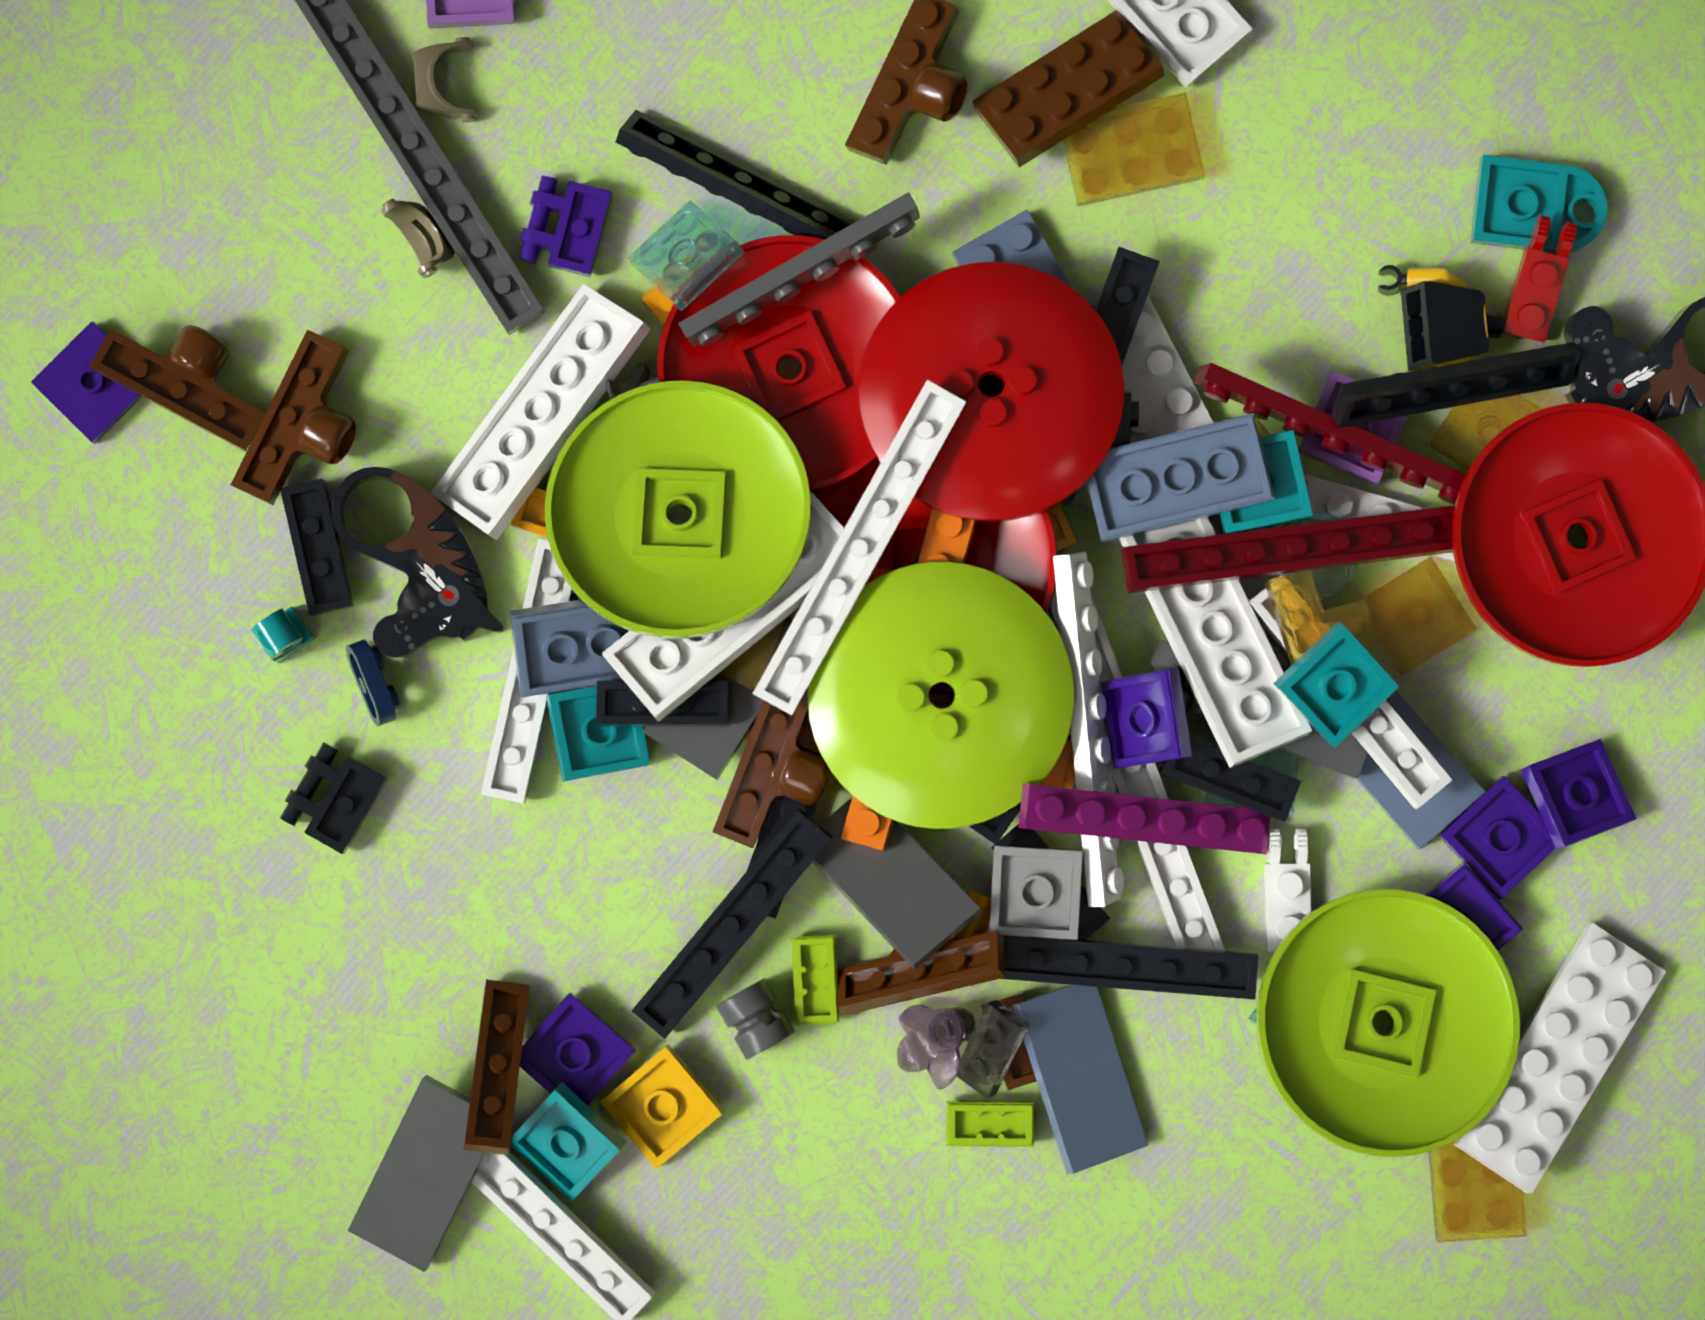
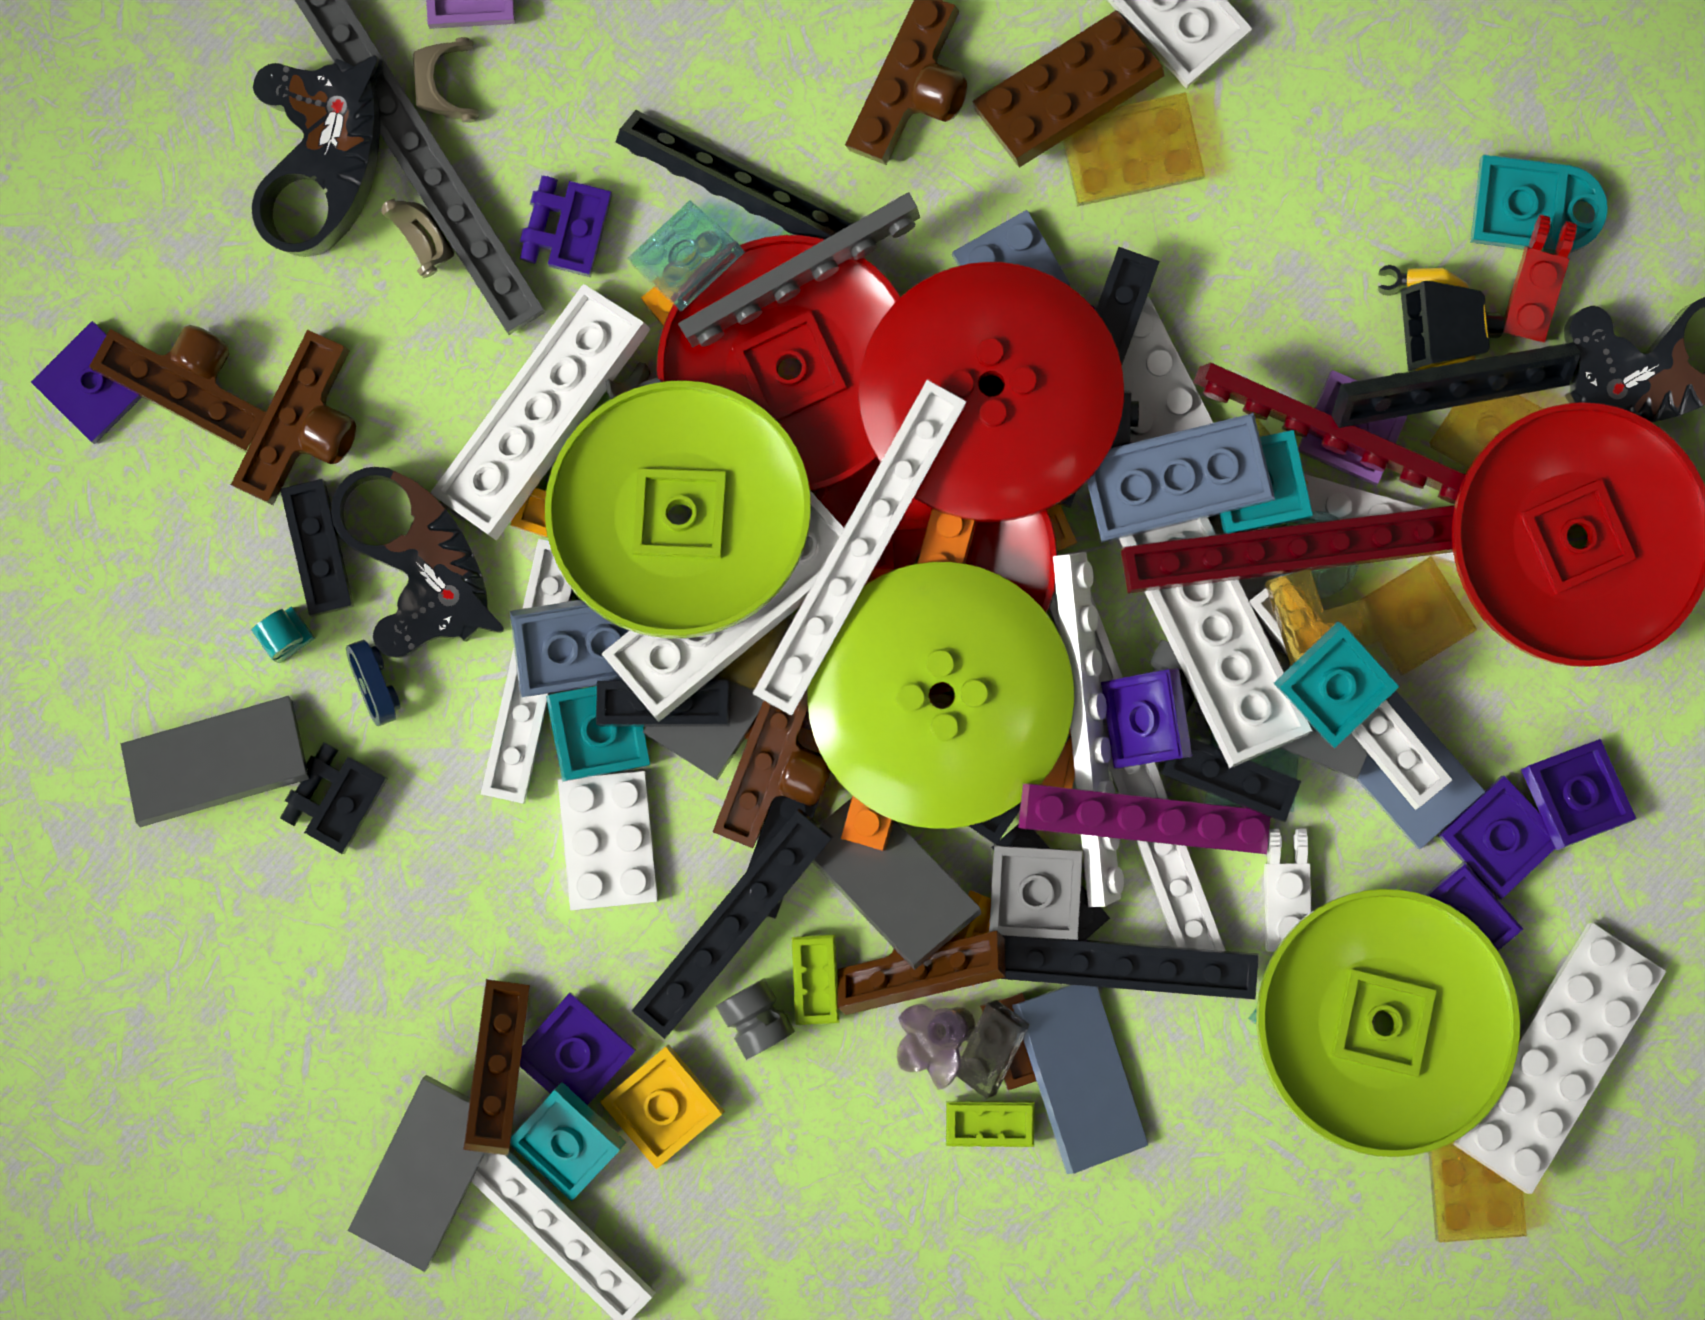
none -> dark grey tile [120,695,309,827]
none -> black animal [252,55,384,257]
none -> white plate [558,771,658,910]

